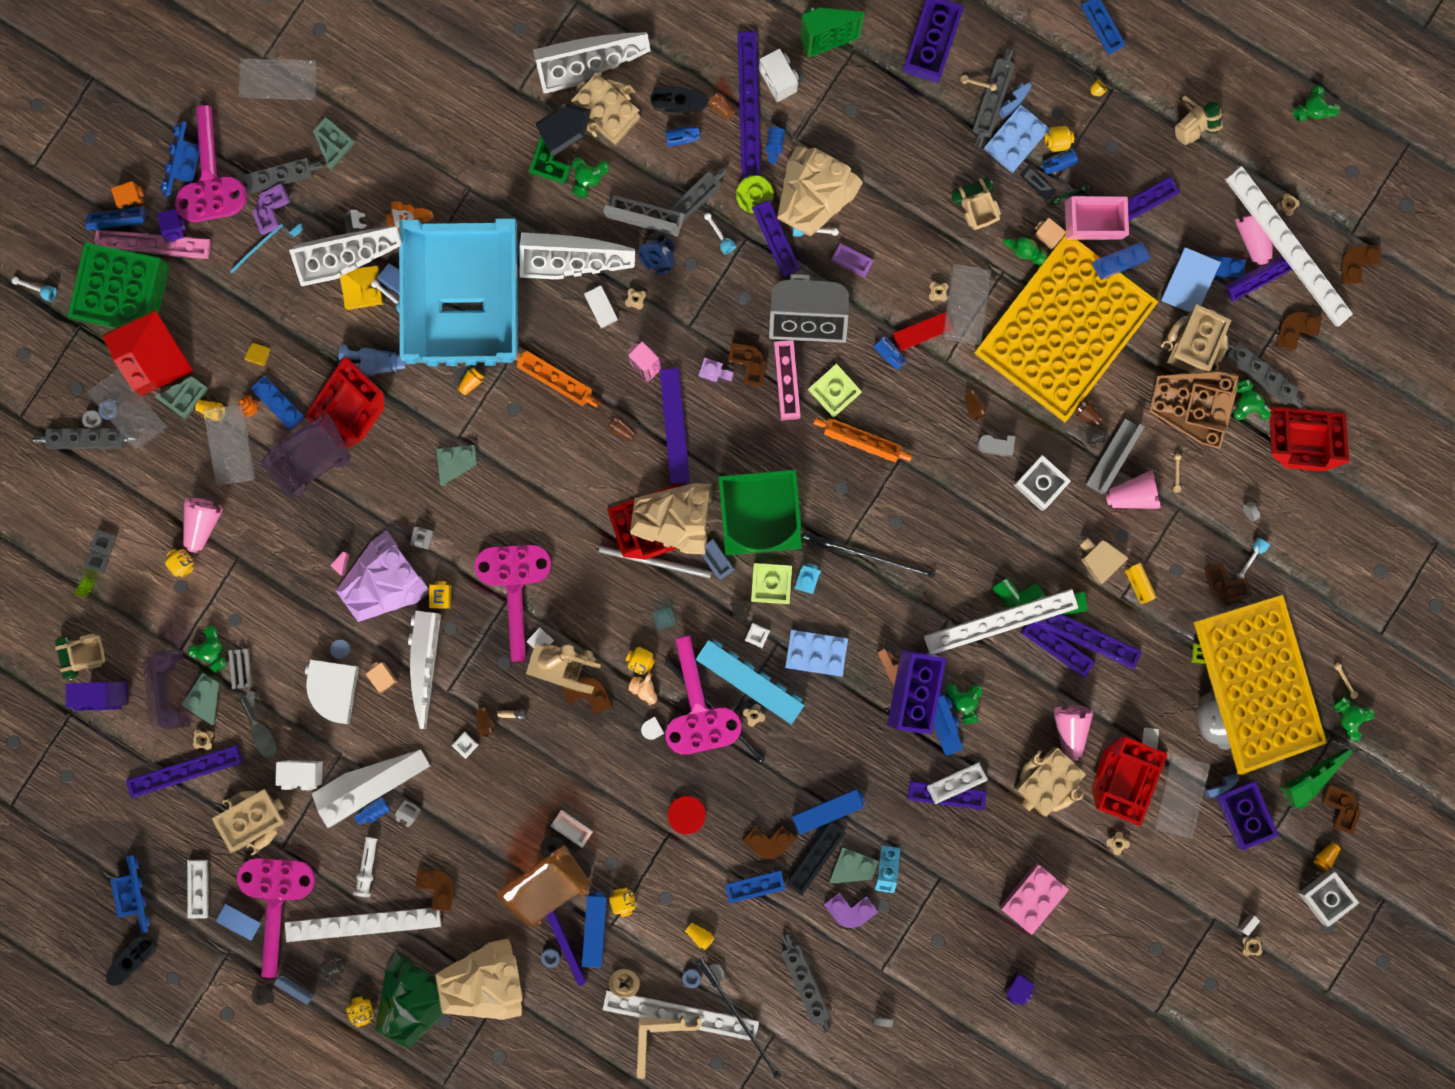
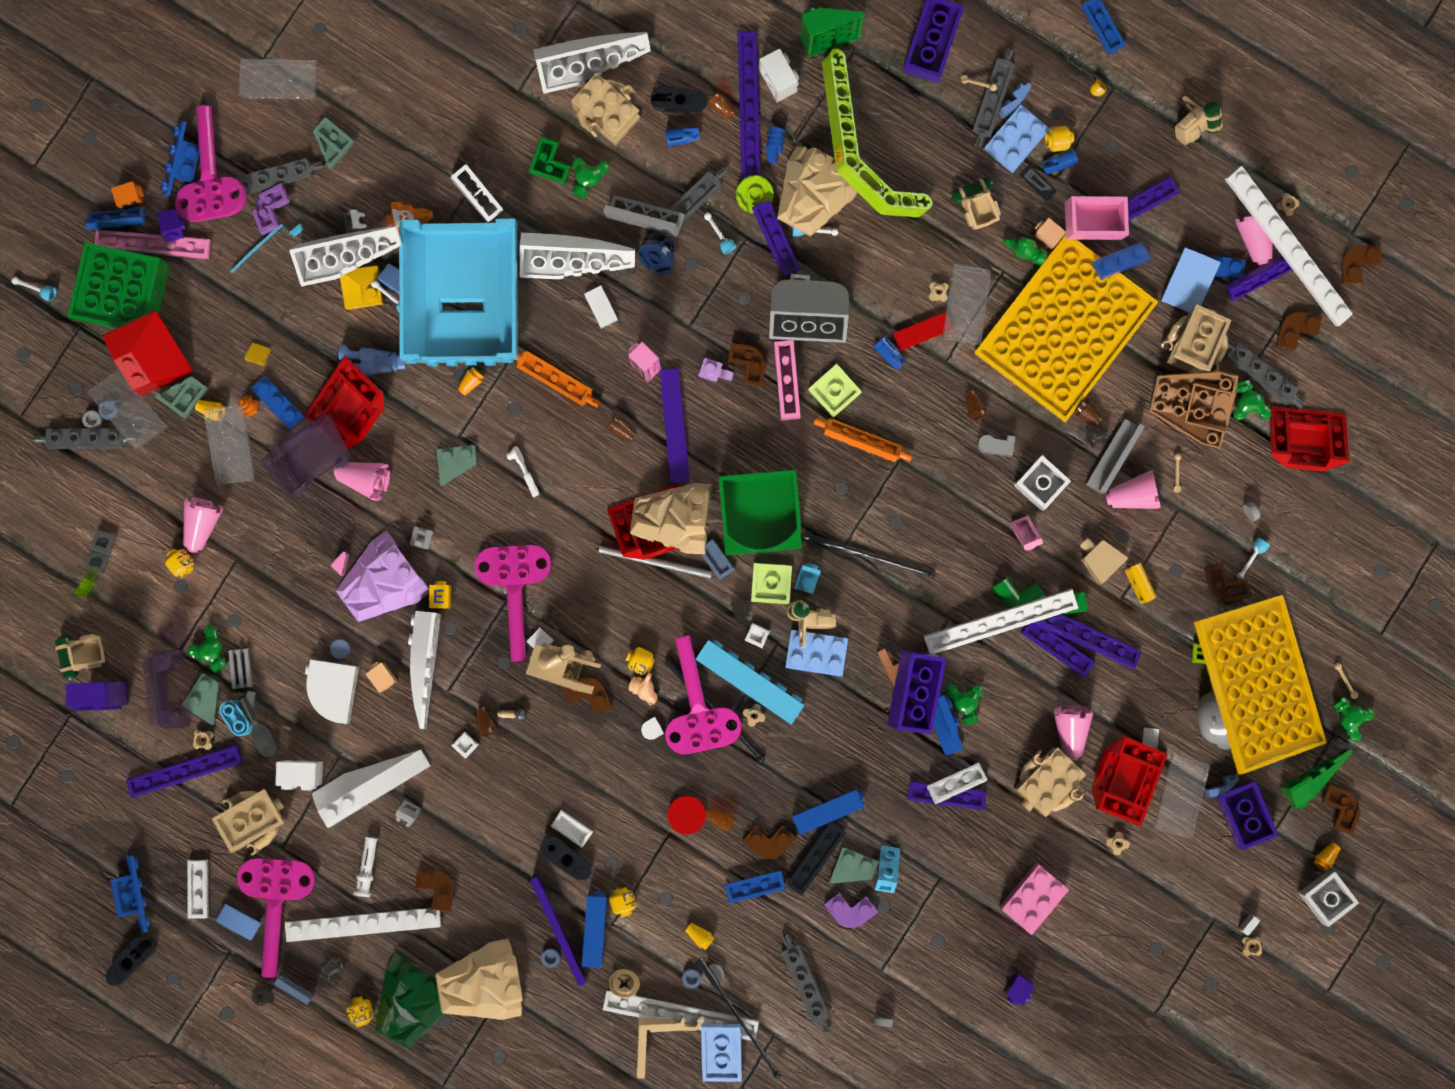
blue hinge [354,796,391,825] -> none
clear orange windscreen [495,845,591,928] -> none
black tile [536,103,591,156] -> none
tan plate [625,289,646,310] -> none
clear light blue plate [652,607,676,631] -> none
medium lavender tile [831,243,874,278] -> none
dark green hinge [1052,184,1089,204] -> none
green animal [1293,85,1340,122] -> none
none -> medium azure brick [219,700,252,736]
none -> bright pink cone [334,462,390,501]
none -> white brick [449,164,503,222]
none -> white piece [506,446,540,497]
none -> light blue plate [701,1024,742,1082]
none -> clear orange cone [706,809,736,832]
none -> tan piece [786,600,836,648]
none -> lime beam [822,49,932,217]
none -> bright pink tile [1010,516,1043,551]

